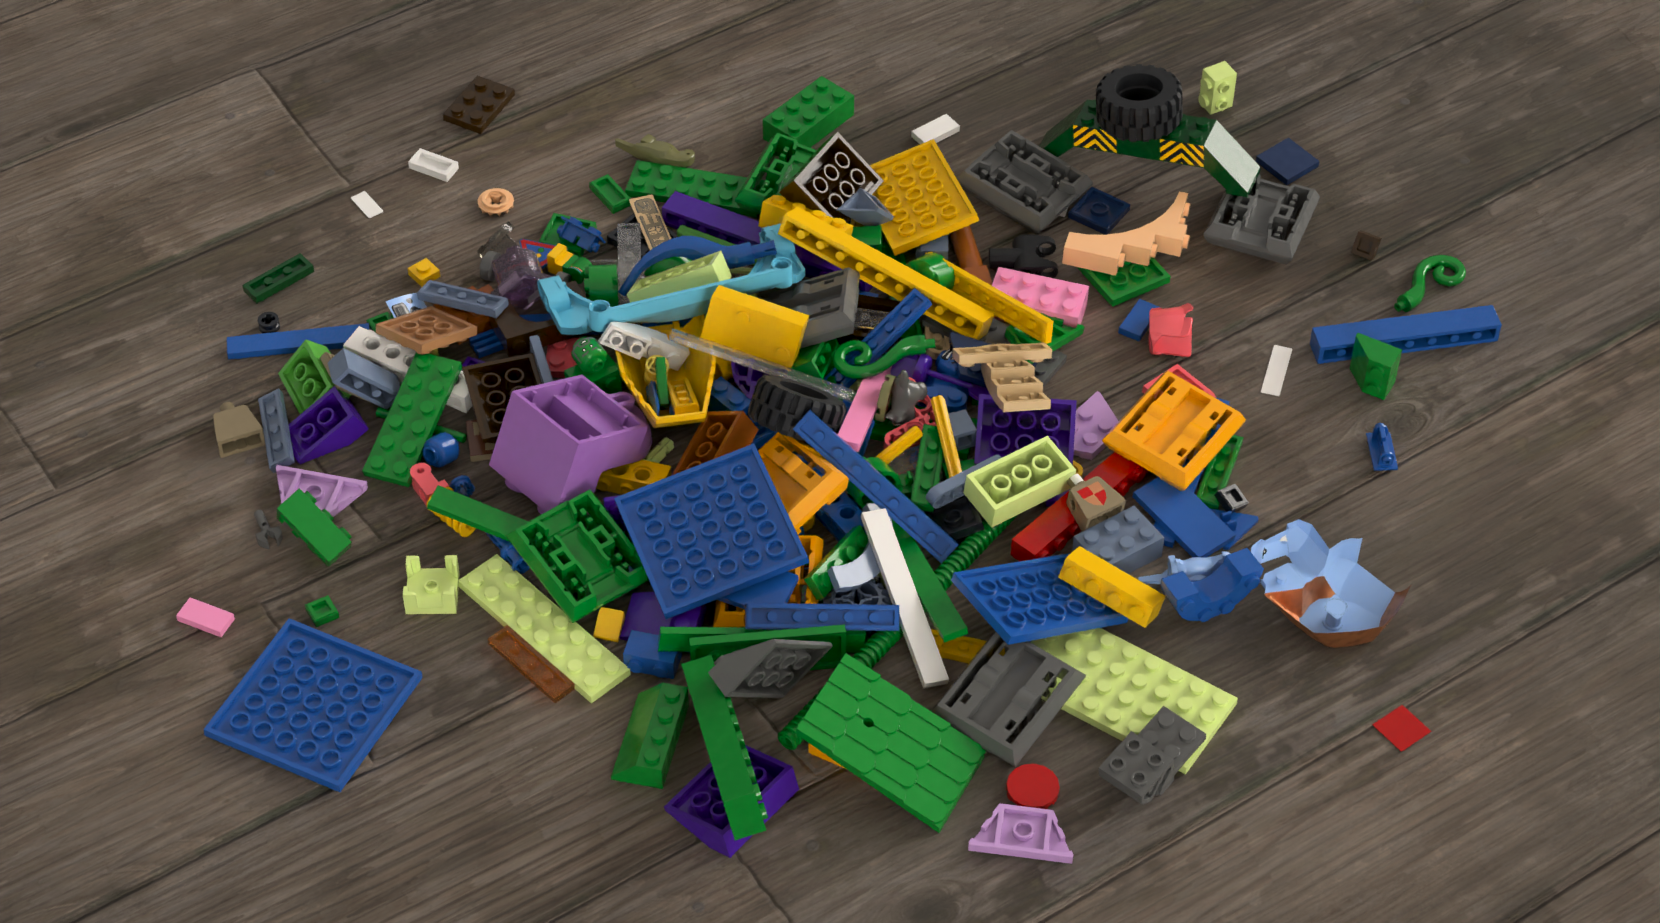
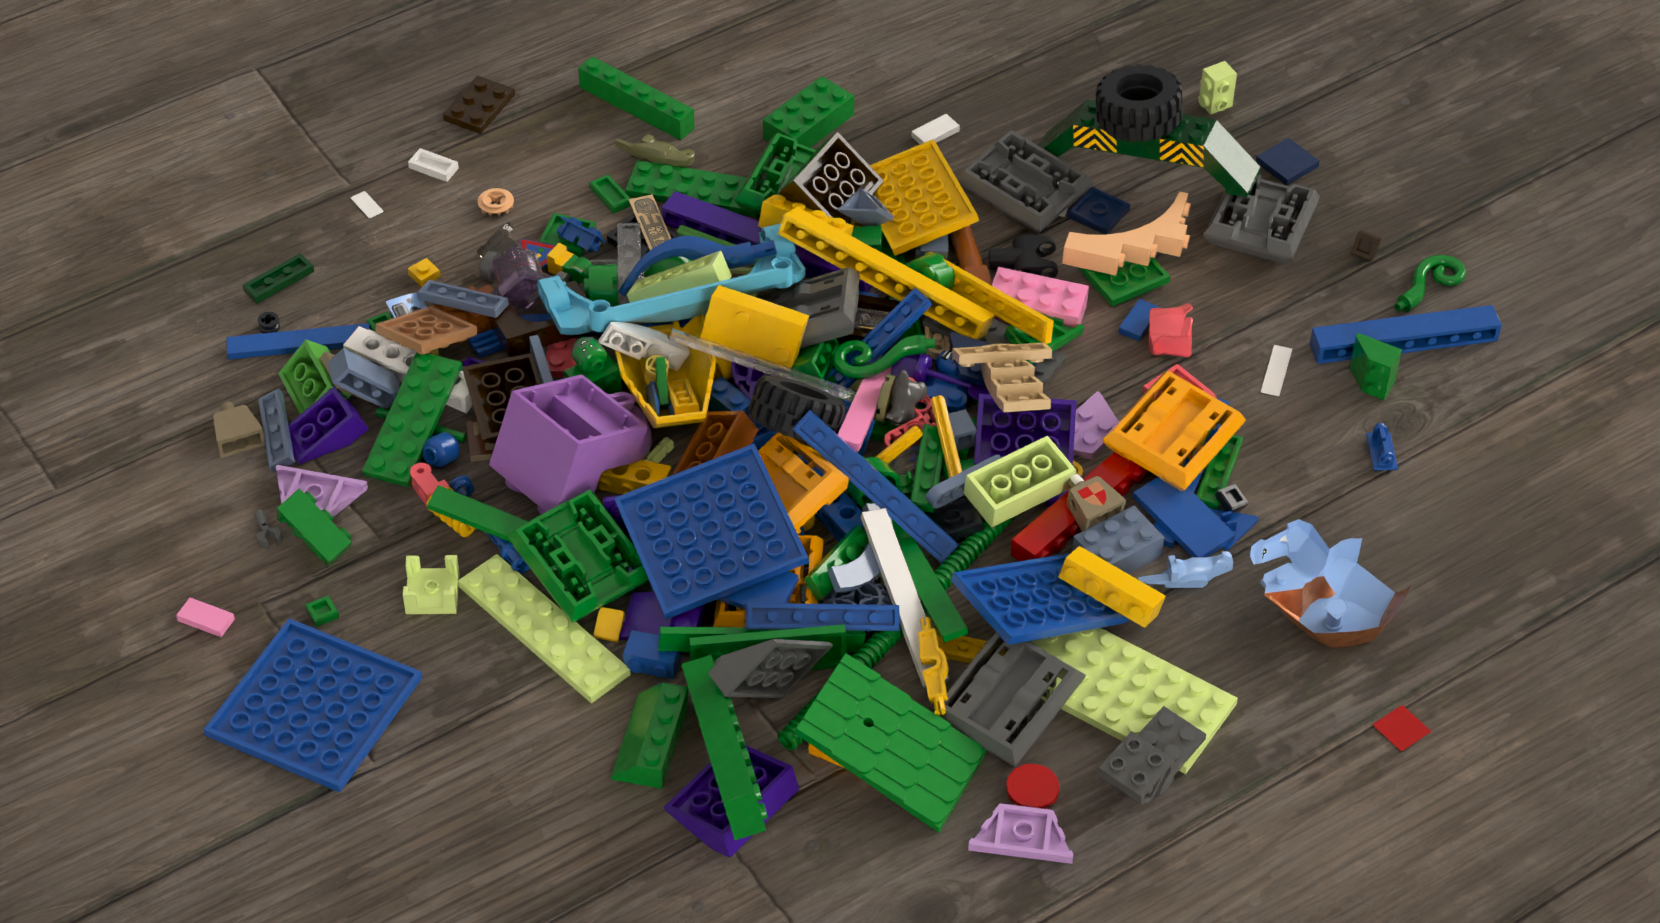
clear orange tile [488,625,575,703] -> none
blue brick [1161,548,1264,622] -> none
none -> green brick [578,56,695,140]
none -> yellow piece [918,617,949,716]

